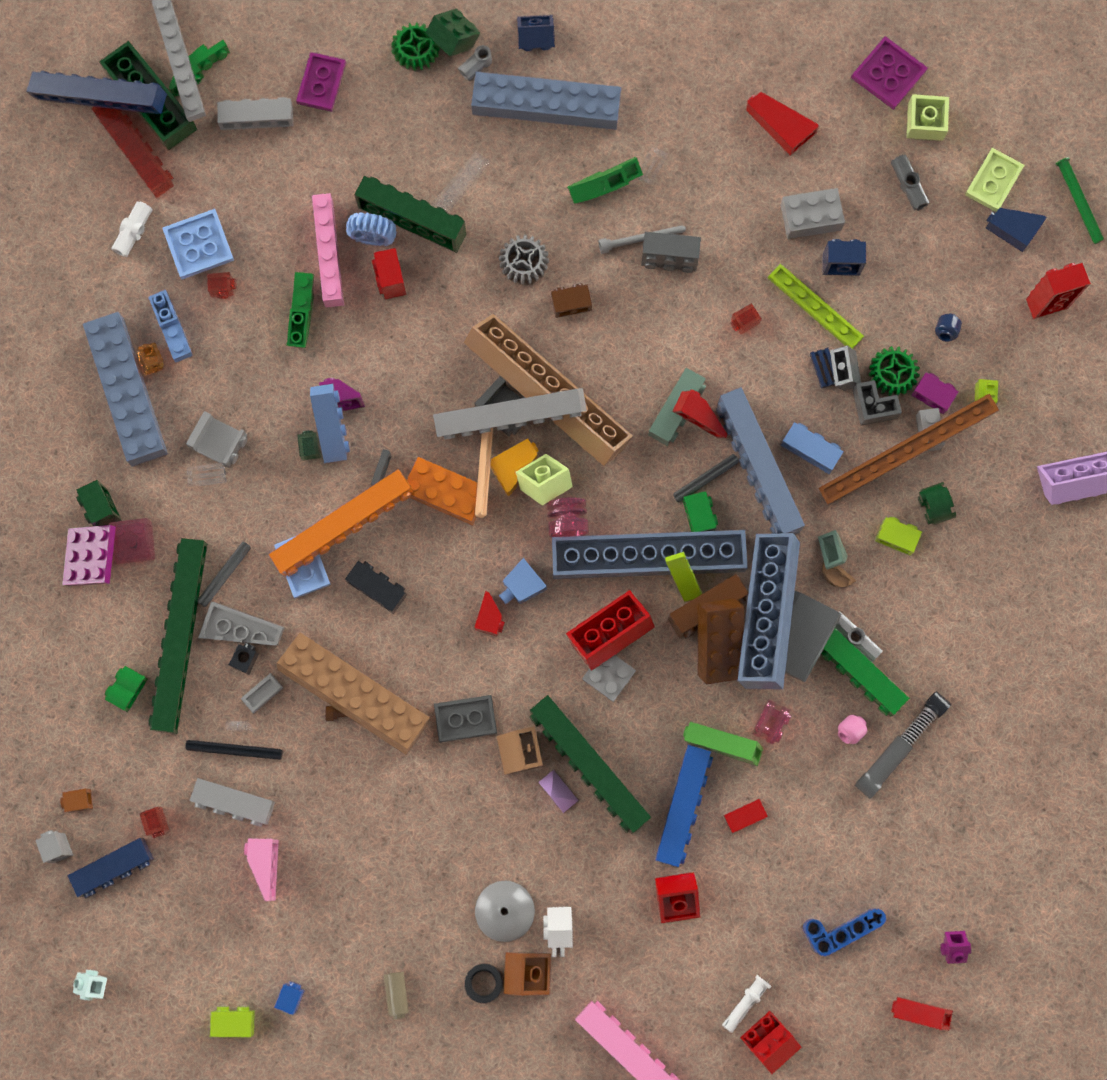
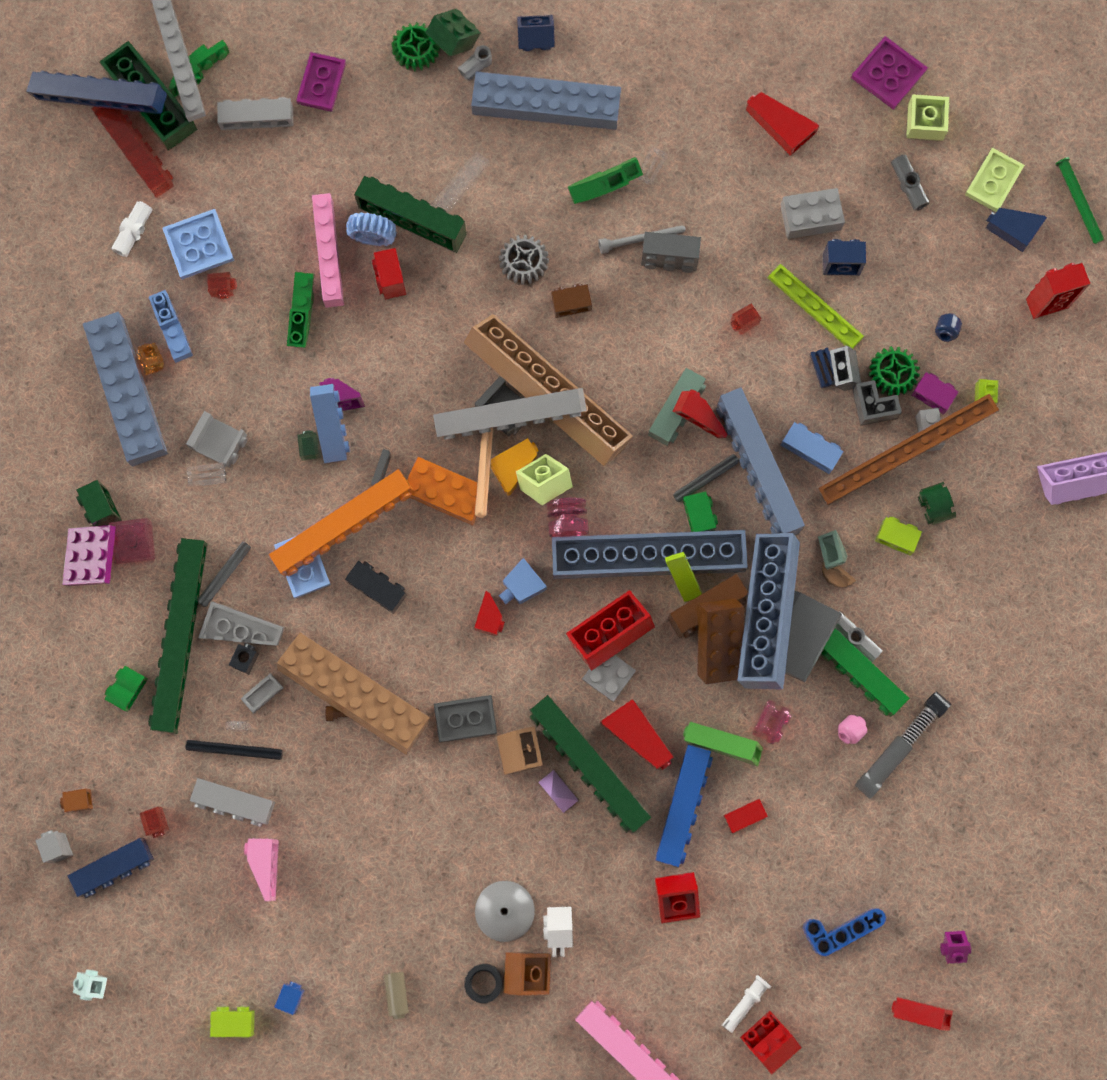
none -> red slope [600,699,673,770]

